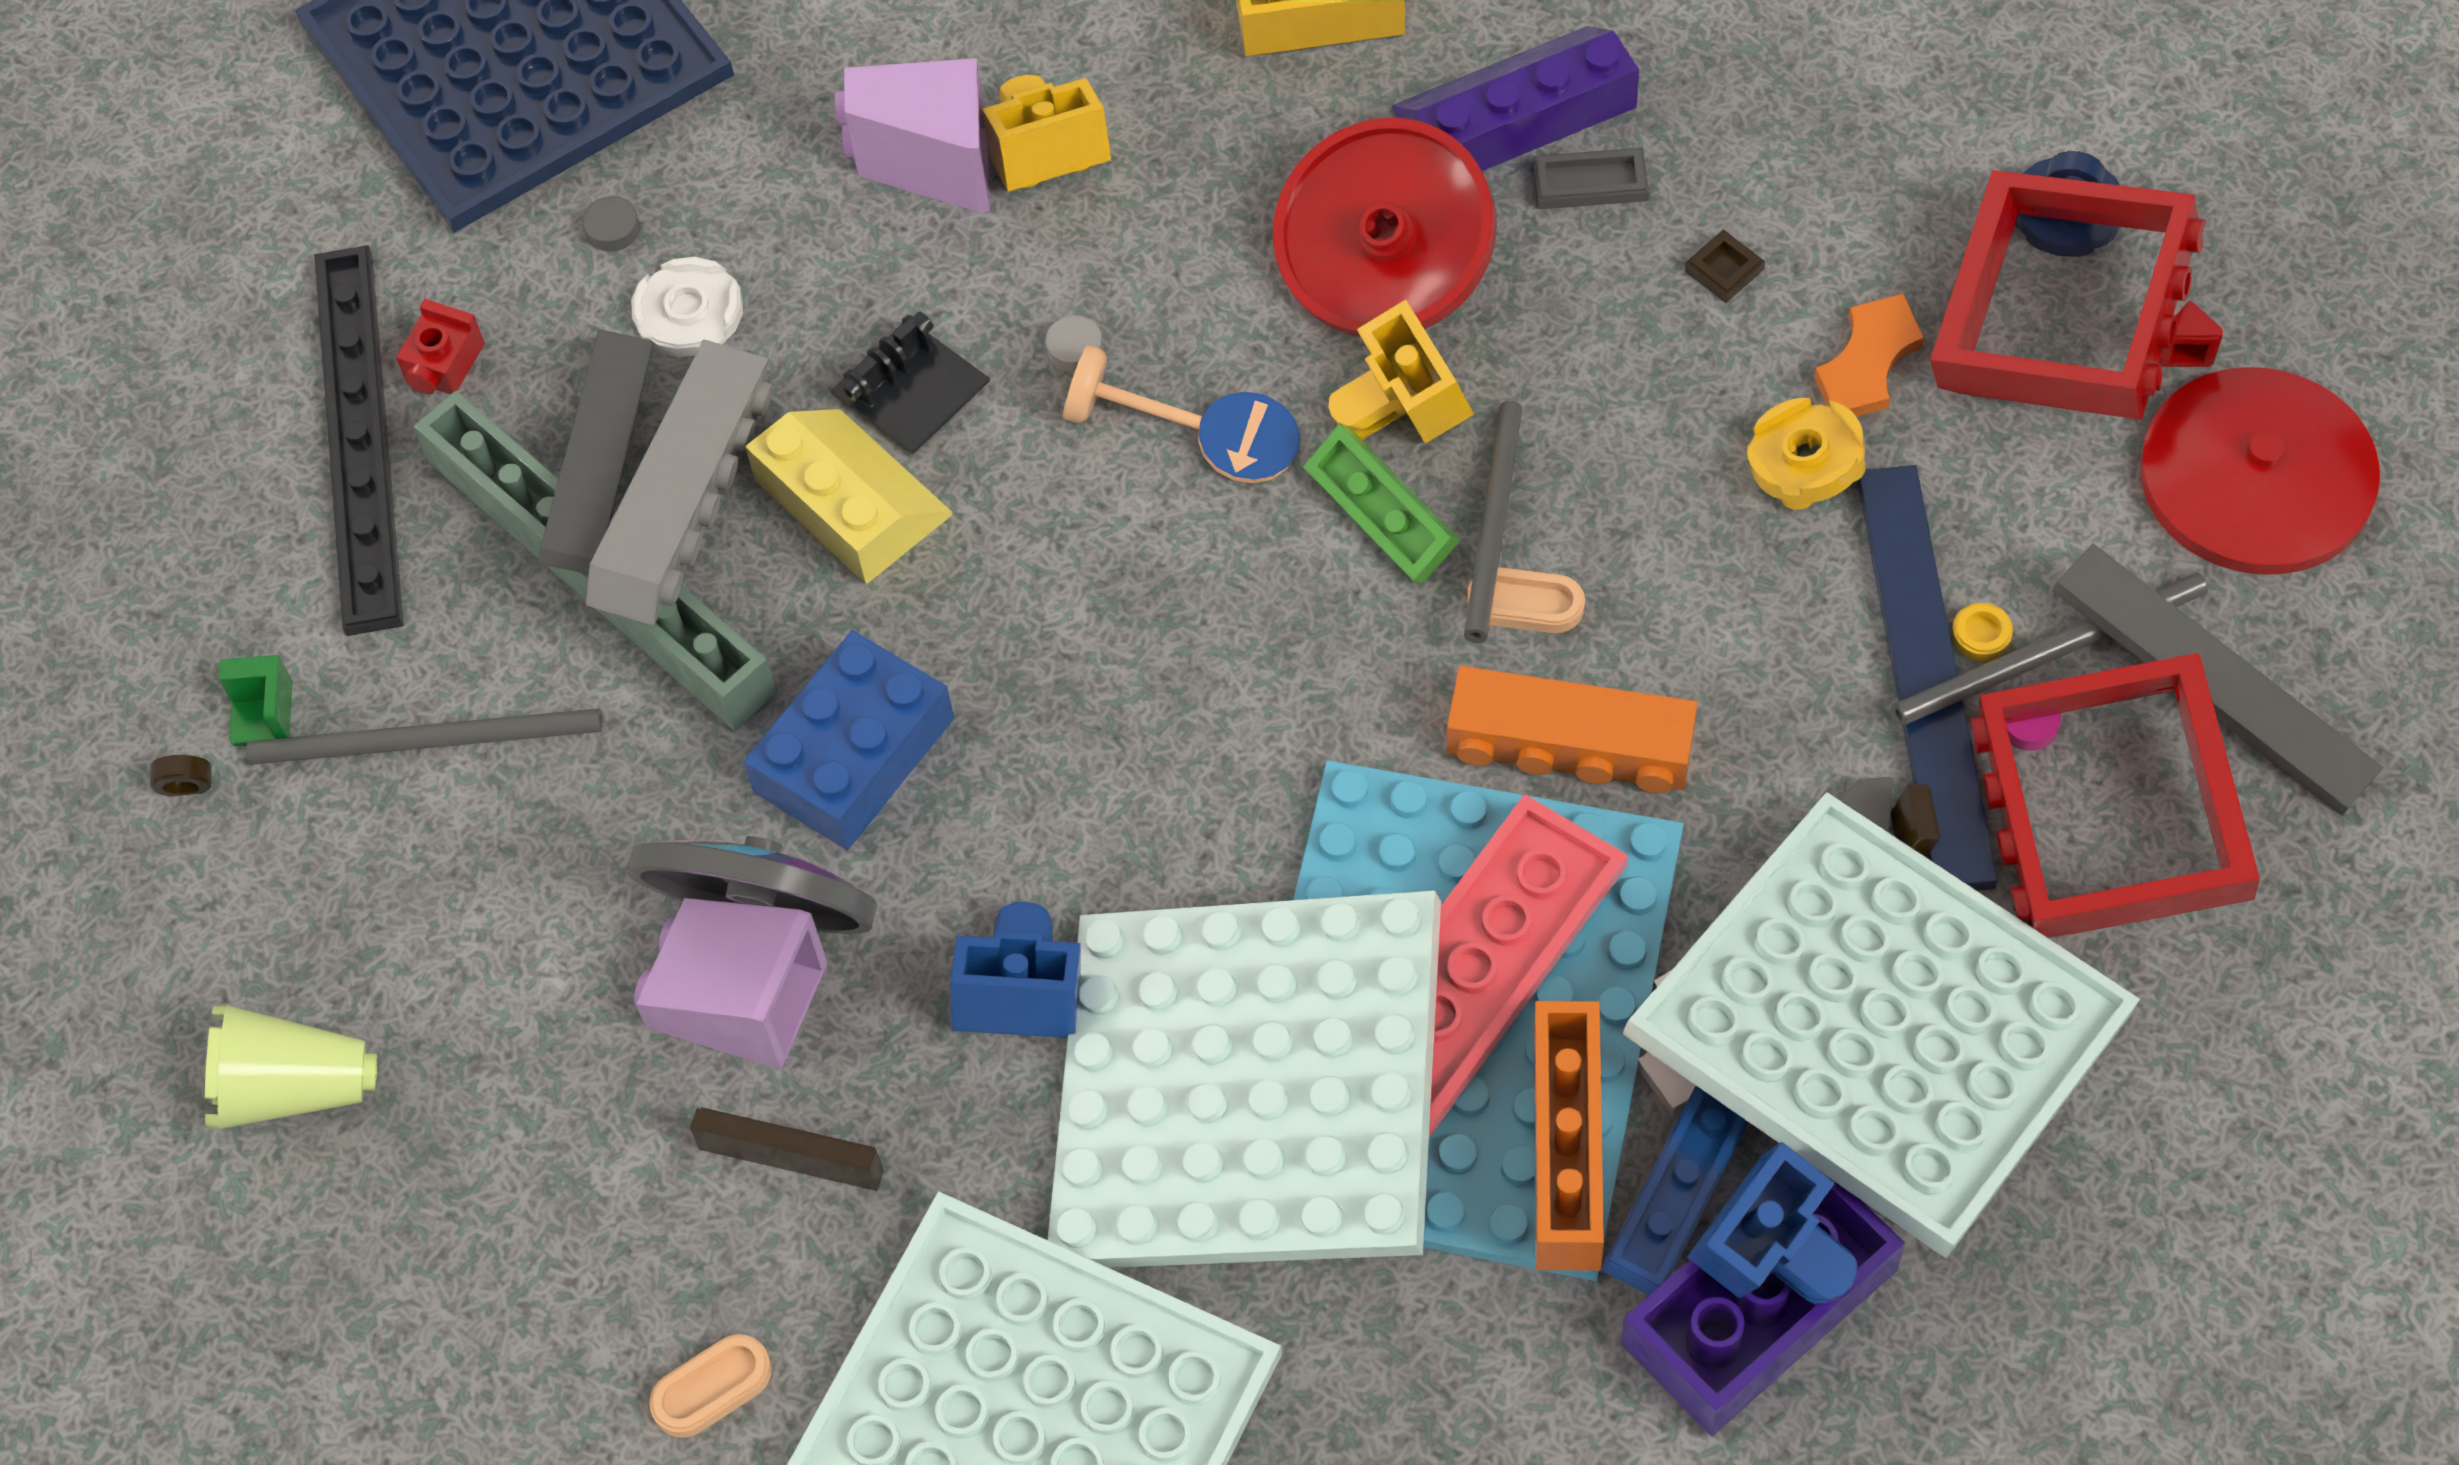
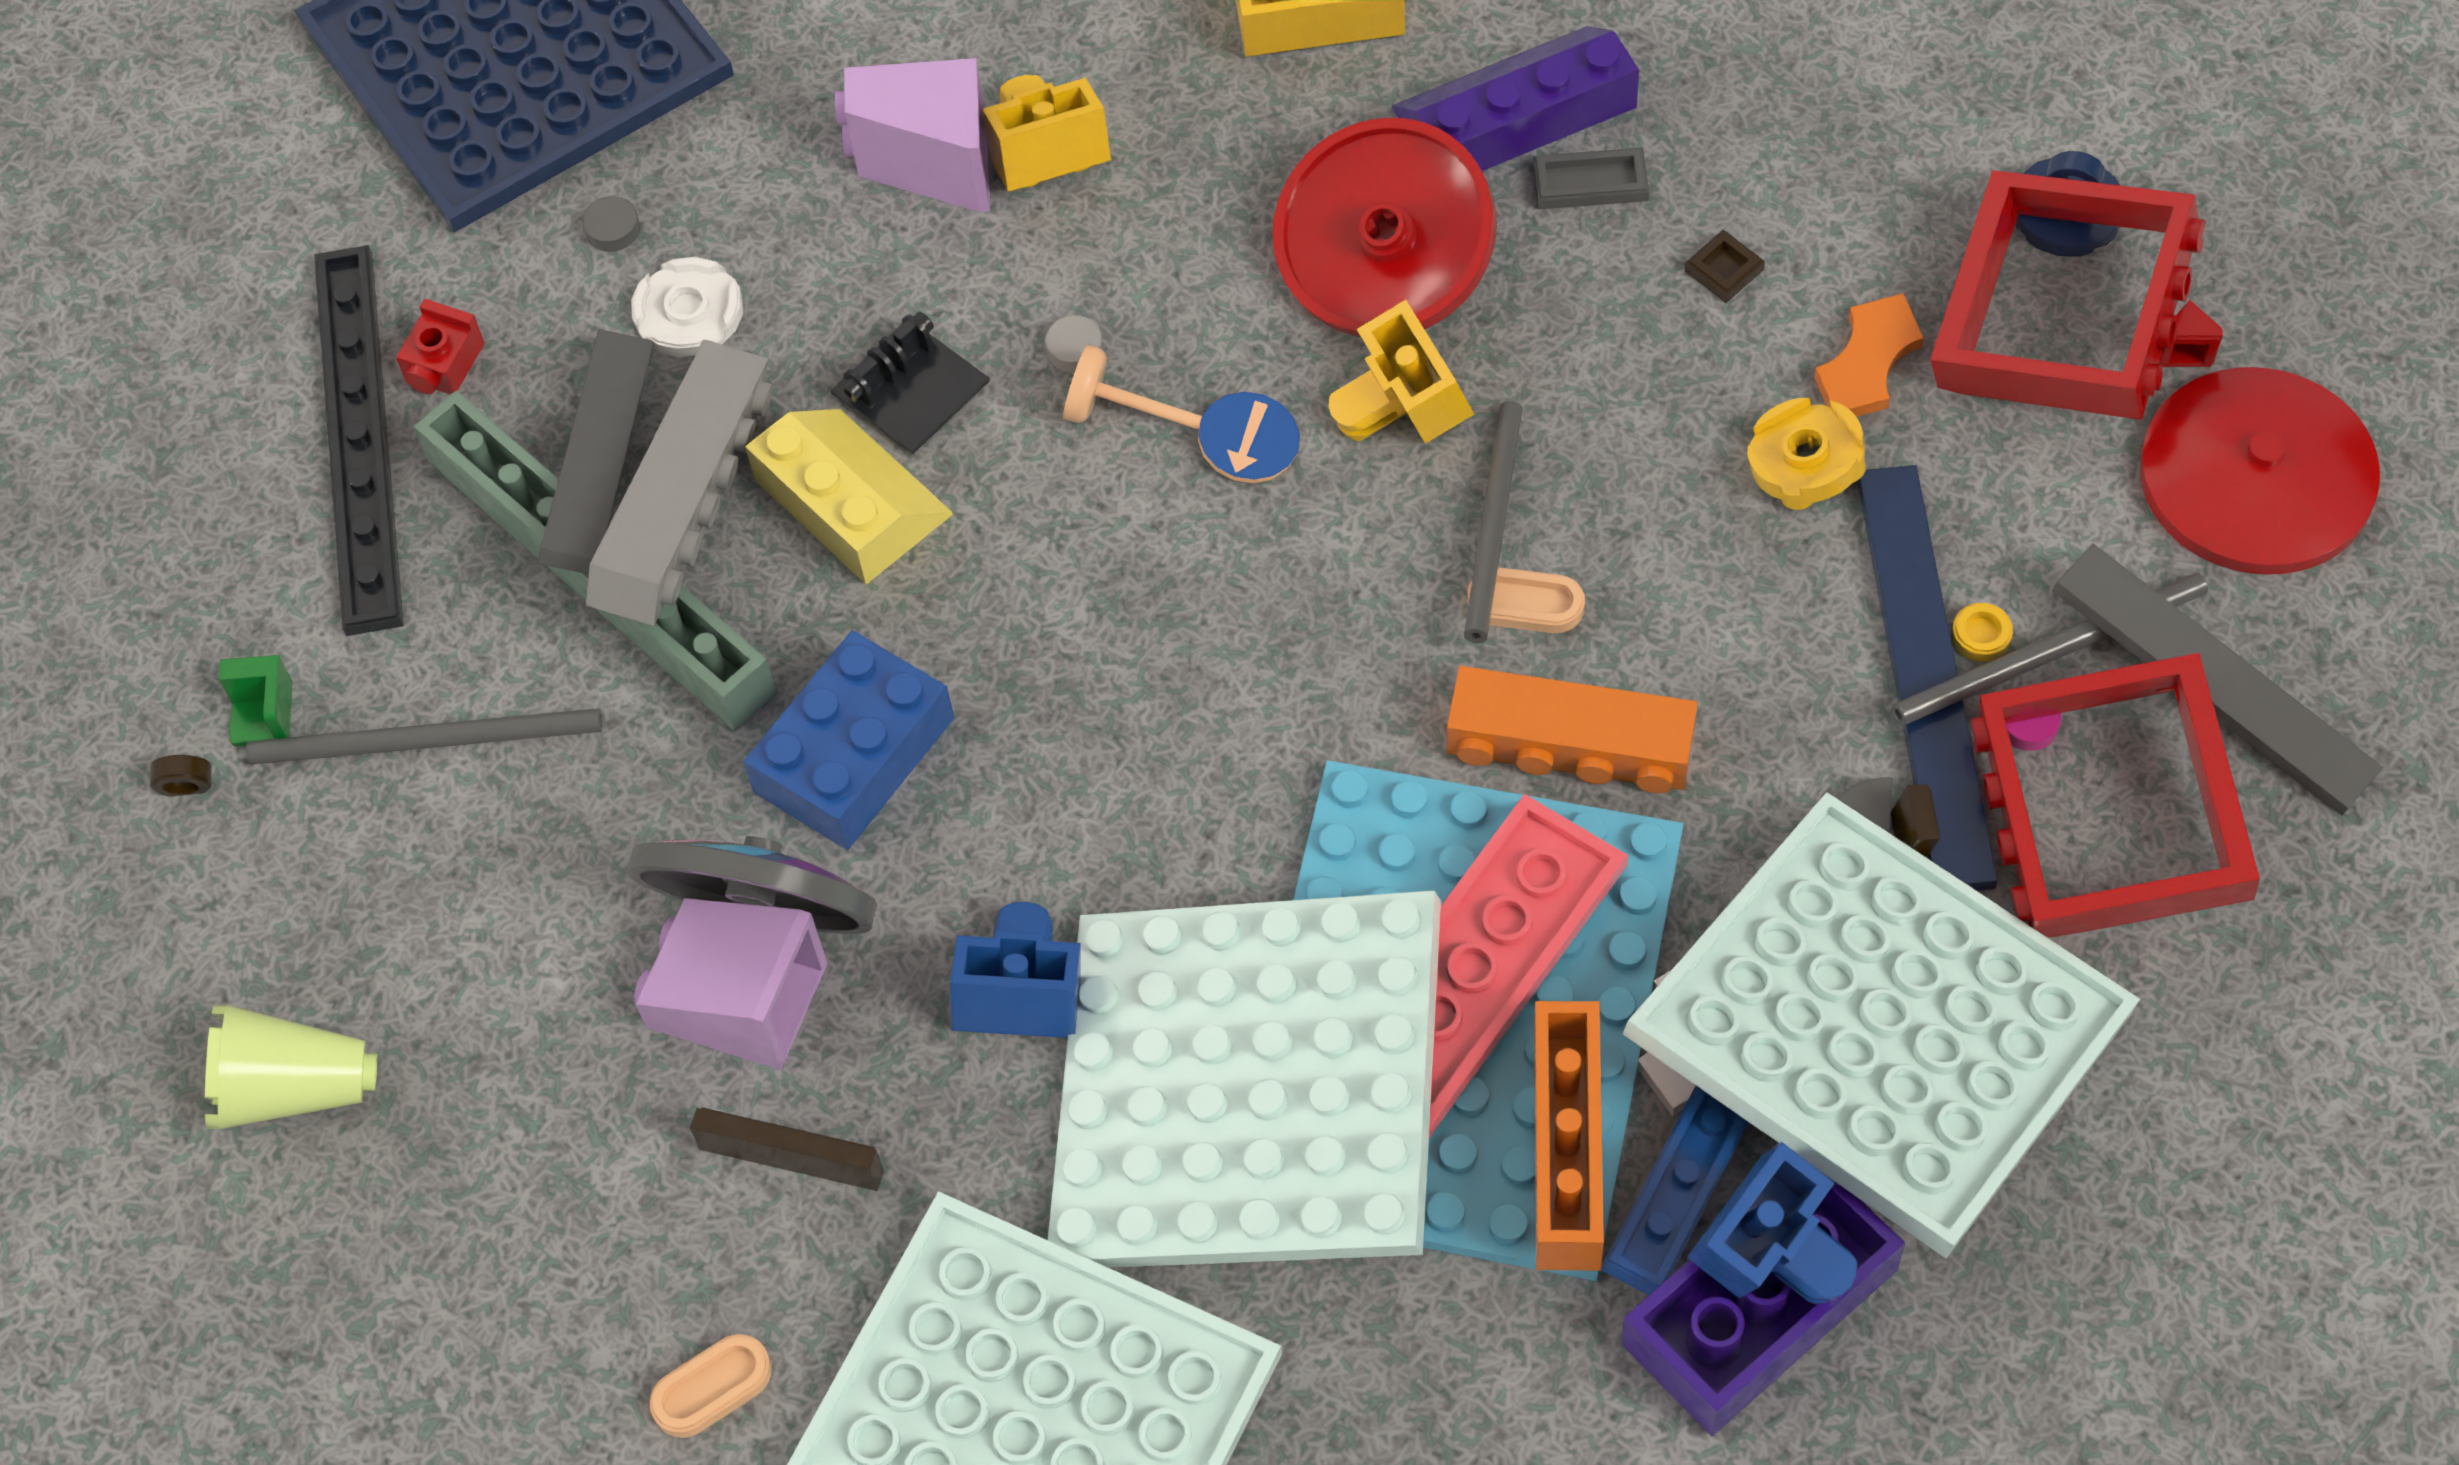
bright green plate [1303,424,1460,583] -> none

